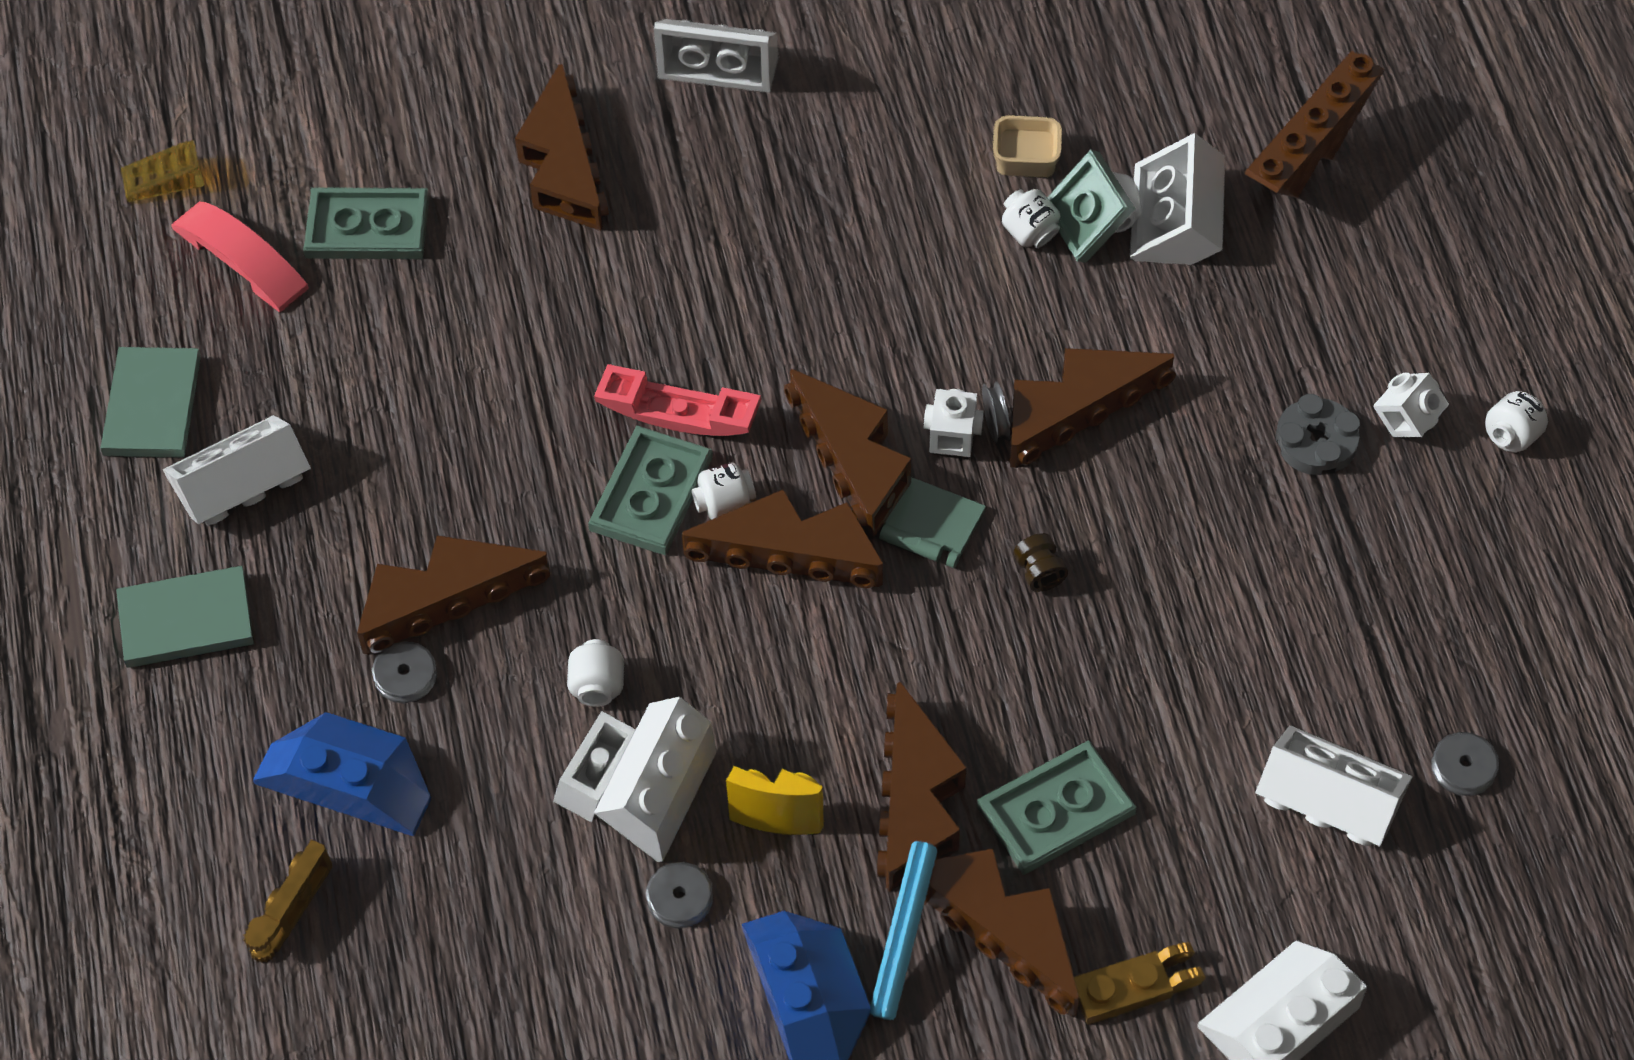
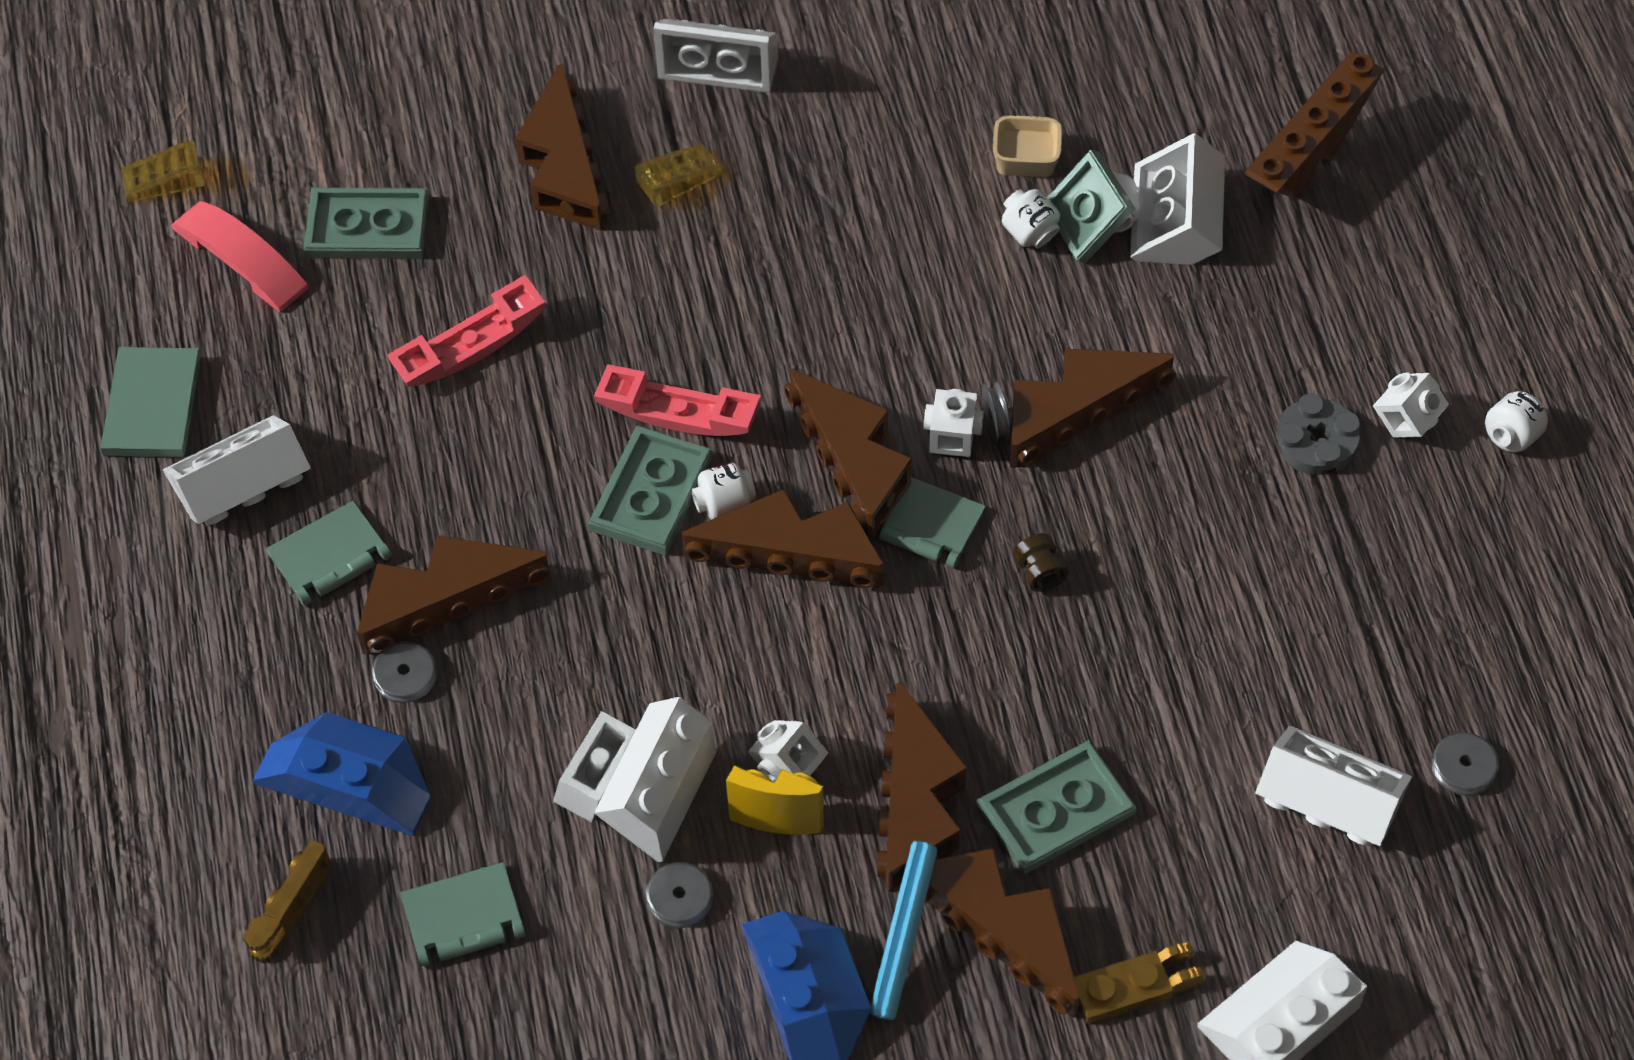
sand green tile [116,566,254,668] -> none
white head [567,639,624,707] -> none
none -> sand green piece [266,501,392,606]
none -> coral slope [387,275,547,387]
none -> sand green piece [400,862,526,967]
none -> clear yellow slope [635,143,723,208]
none -> white brick [748,720,829,783]

